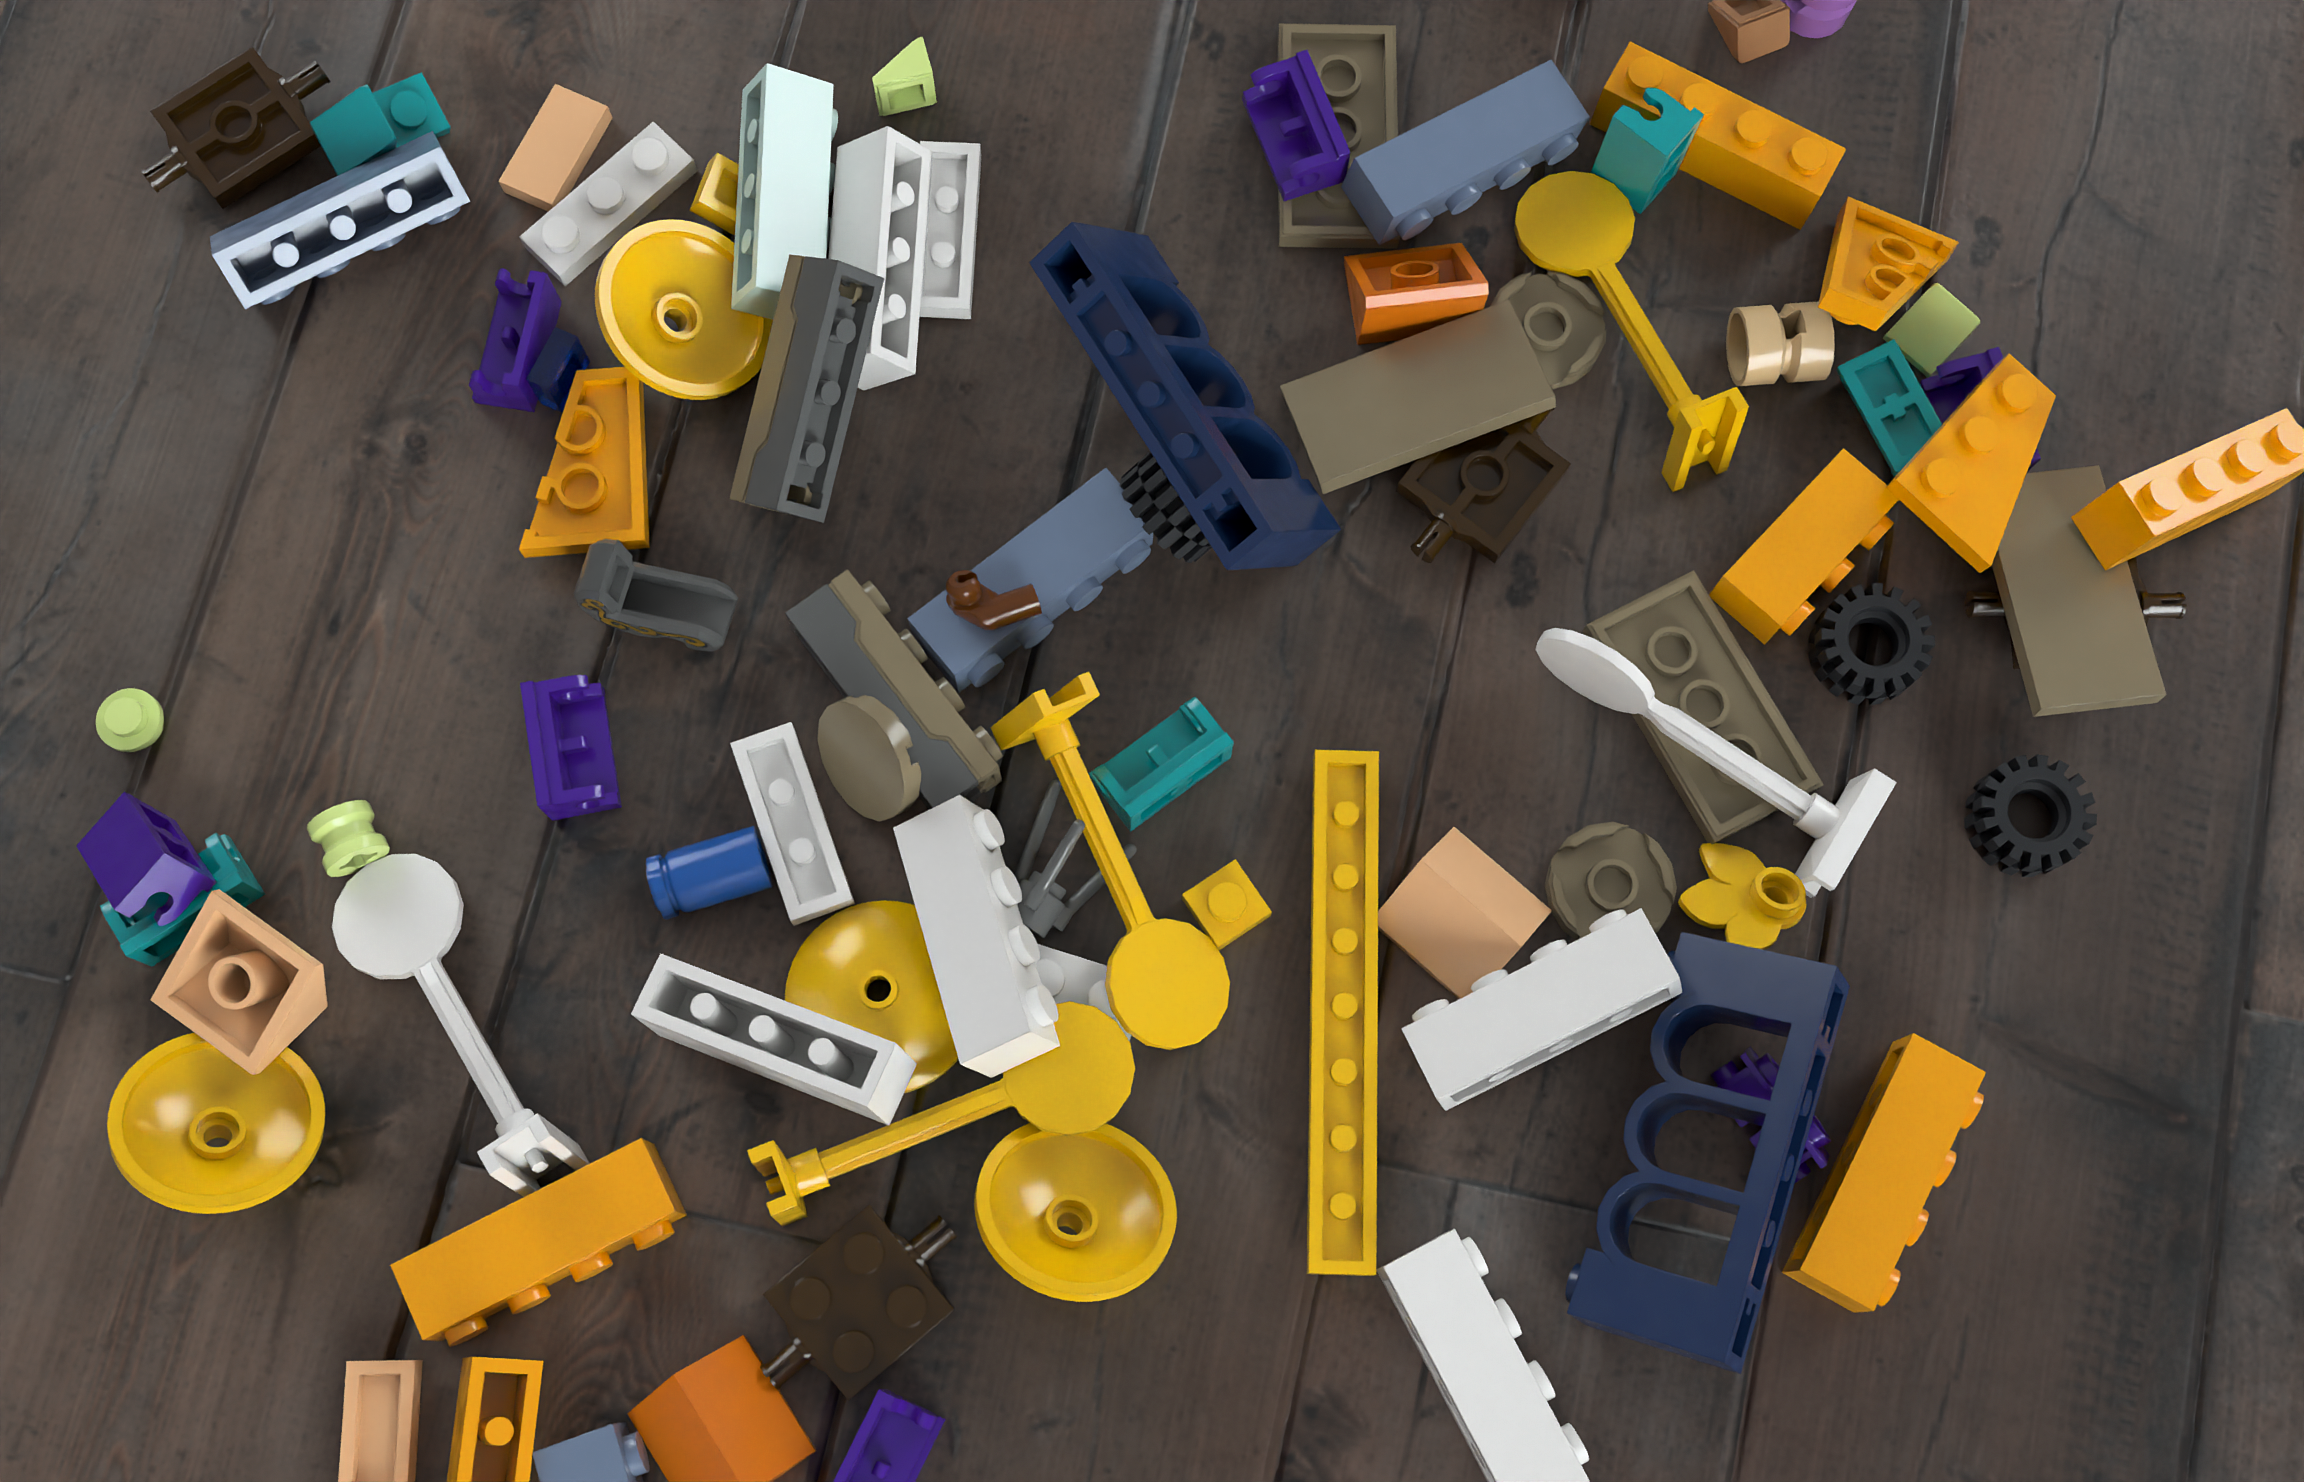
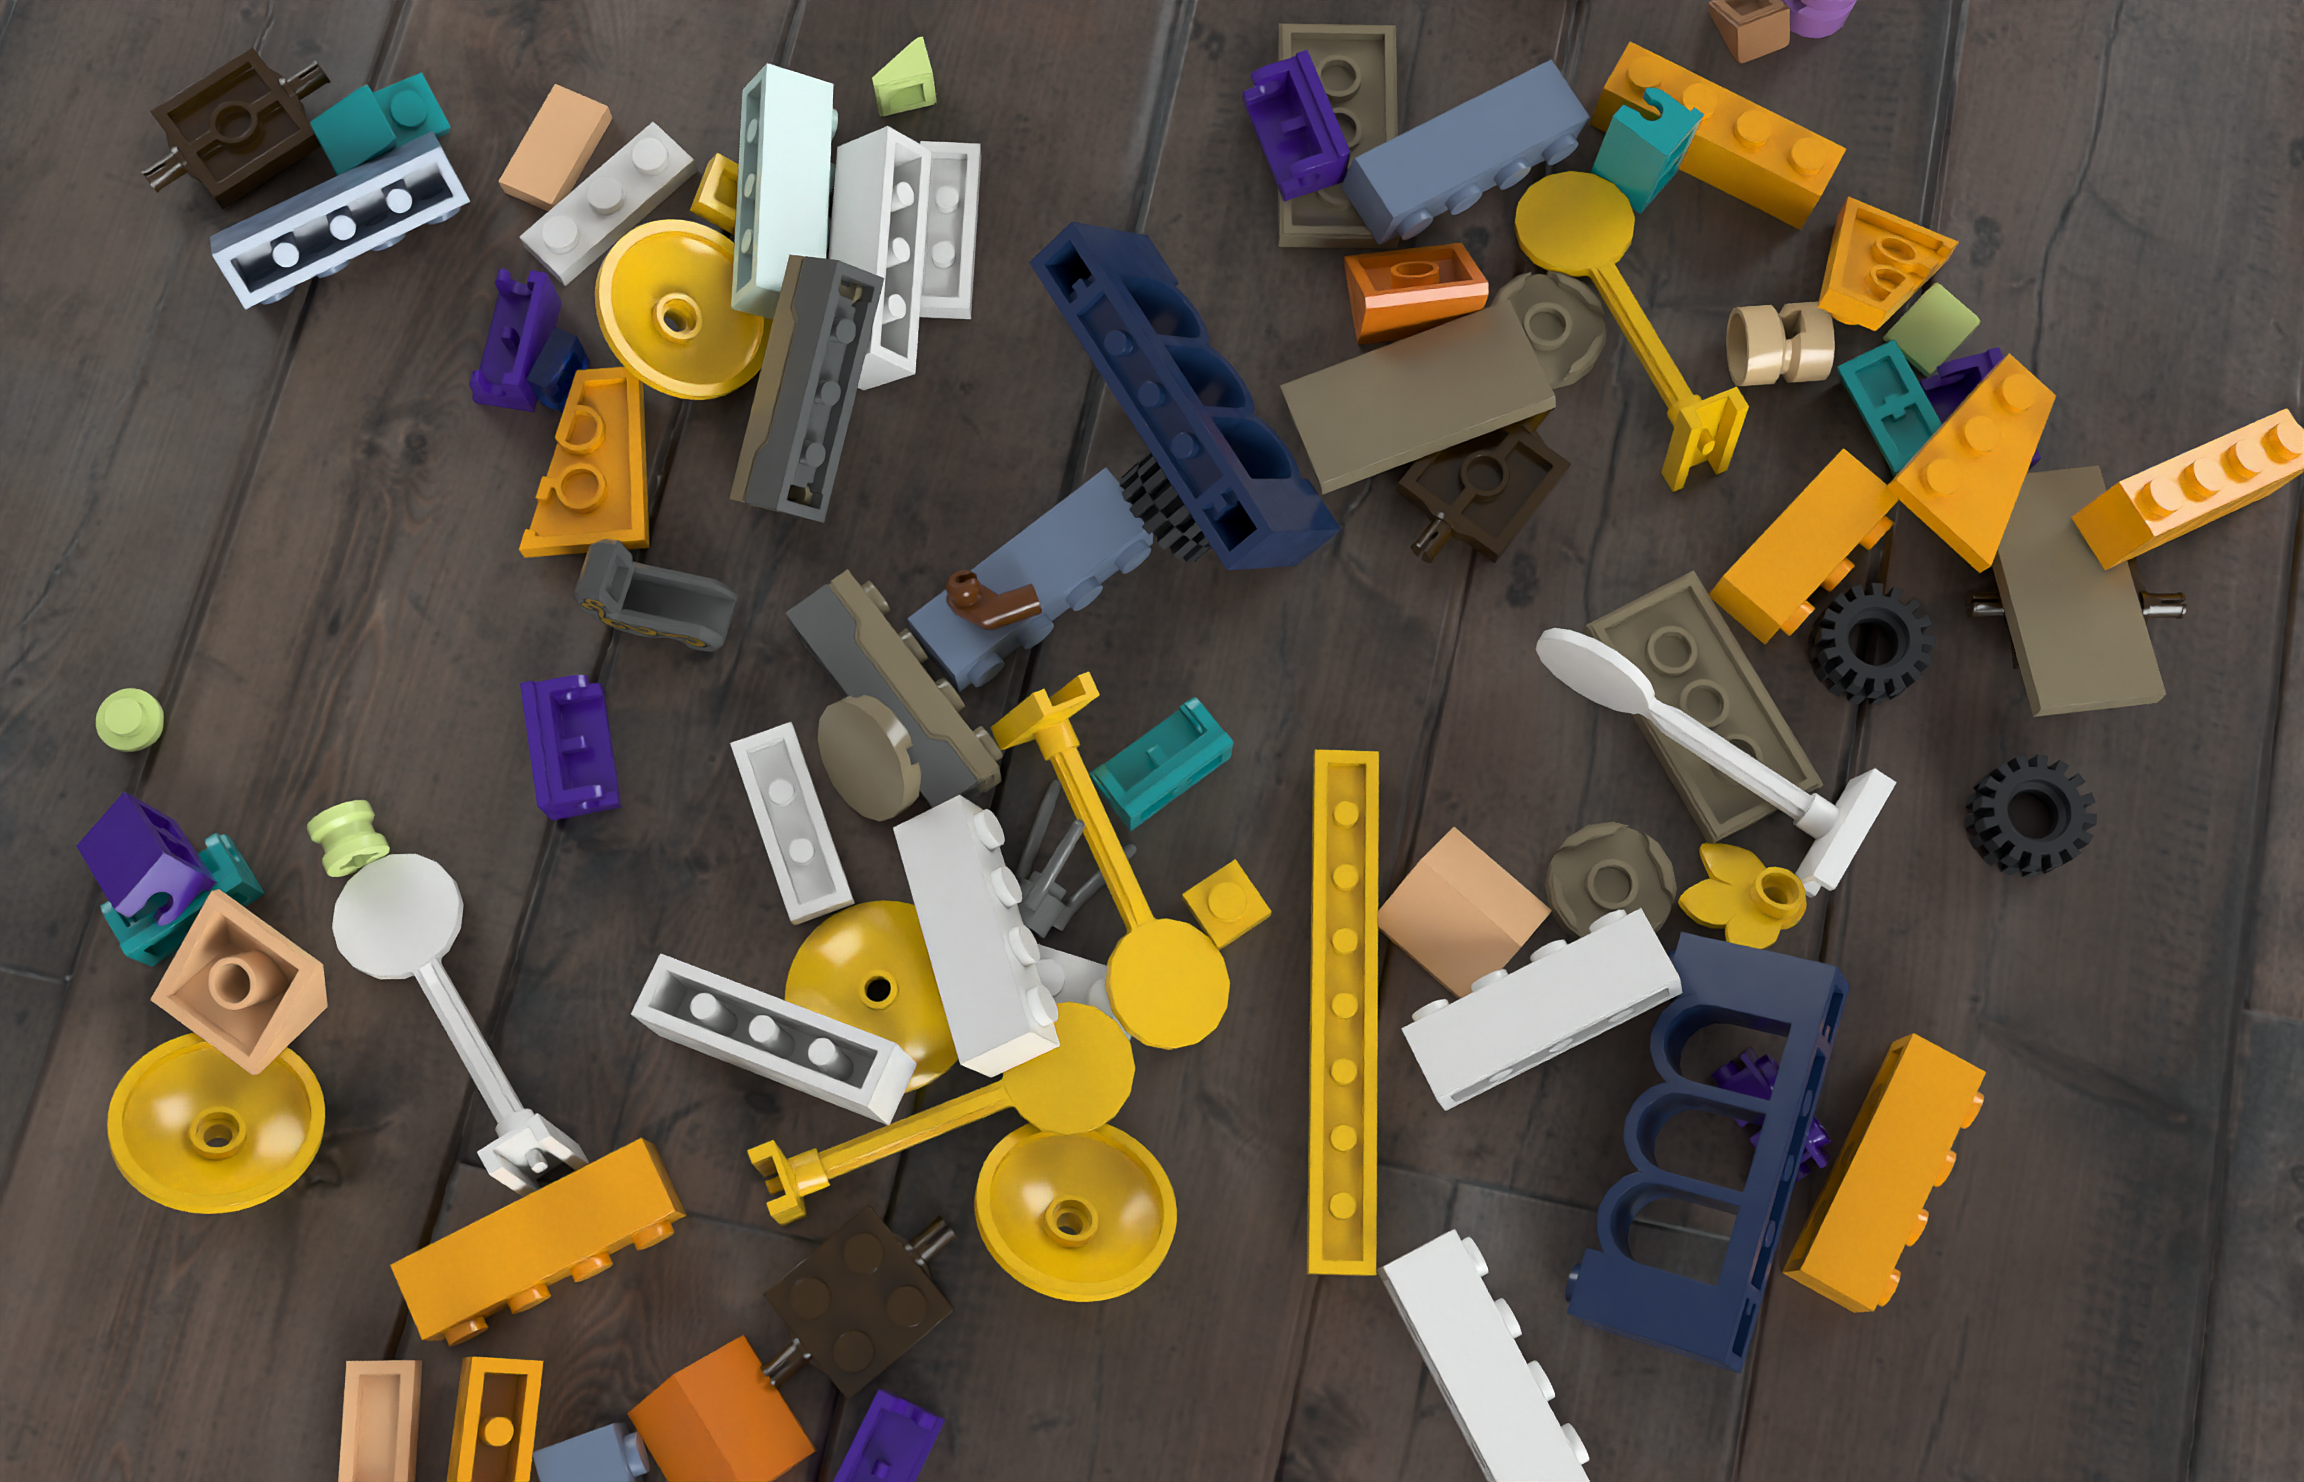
blue piece [646,826,773,920] -> none

